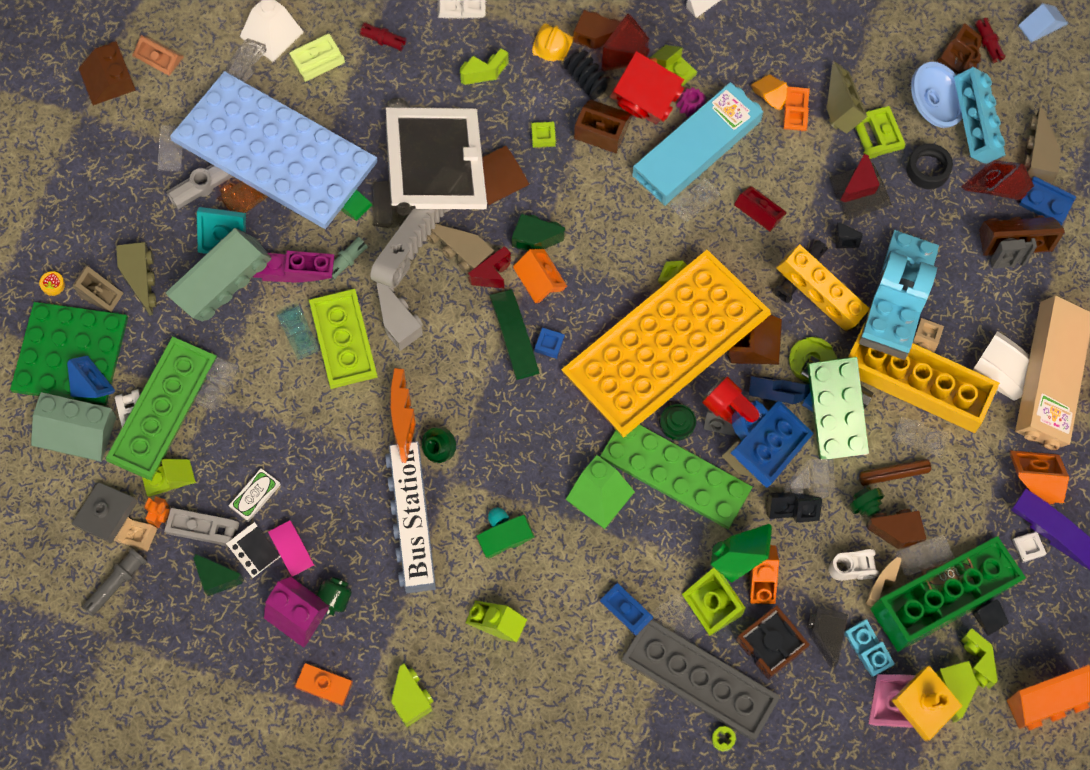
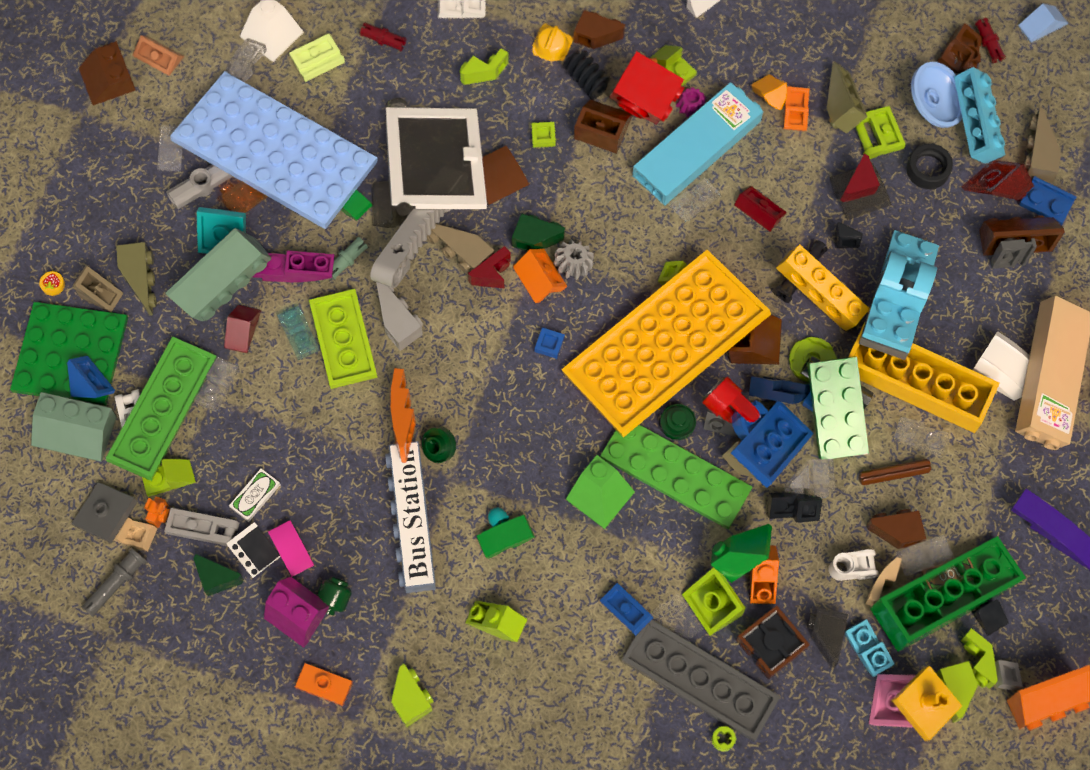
dark green slope [490,289,540,380] -> none
clear red slope [602,13,650,71] -> none
dark green plate [848,487,885,517] -> none
tan bracket [913,318,944,353] -> none
orange slope [1010,450,1069,504] -> none
white tile [1012,531,1046,563] -> none
none -> dark red slope [224,305,261,353]
none -> light grey gear [554,239,594,280]
none -> light grey plate [995,660,1023,691]

